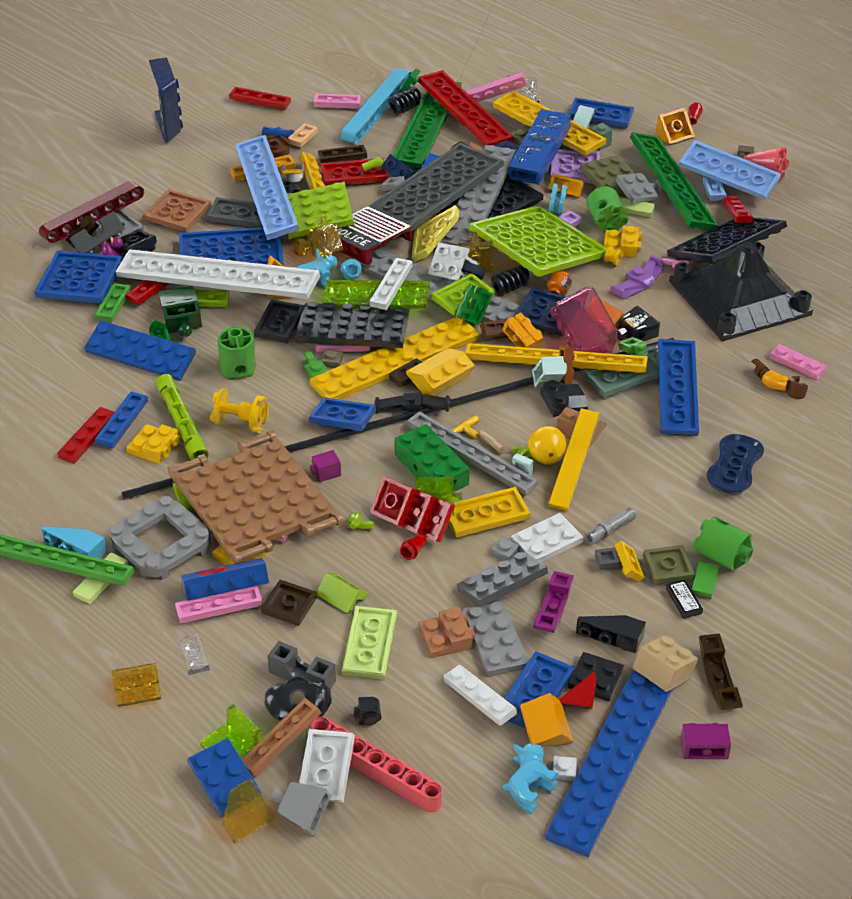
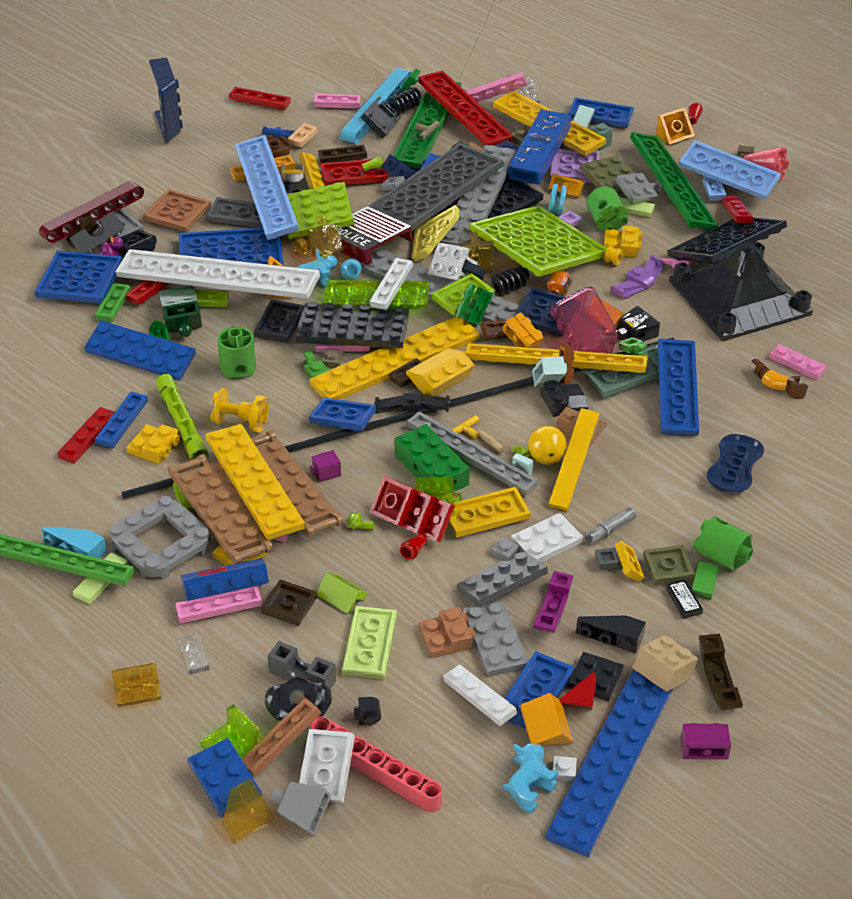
none -> yellow plate [206,424,305,540]
none -> black container [360,96,401,139]
none -> dark tan piece [415,121,440,140]

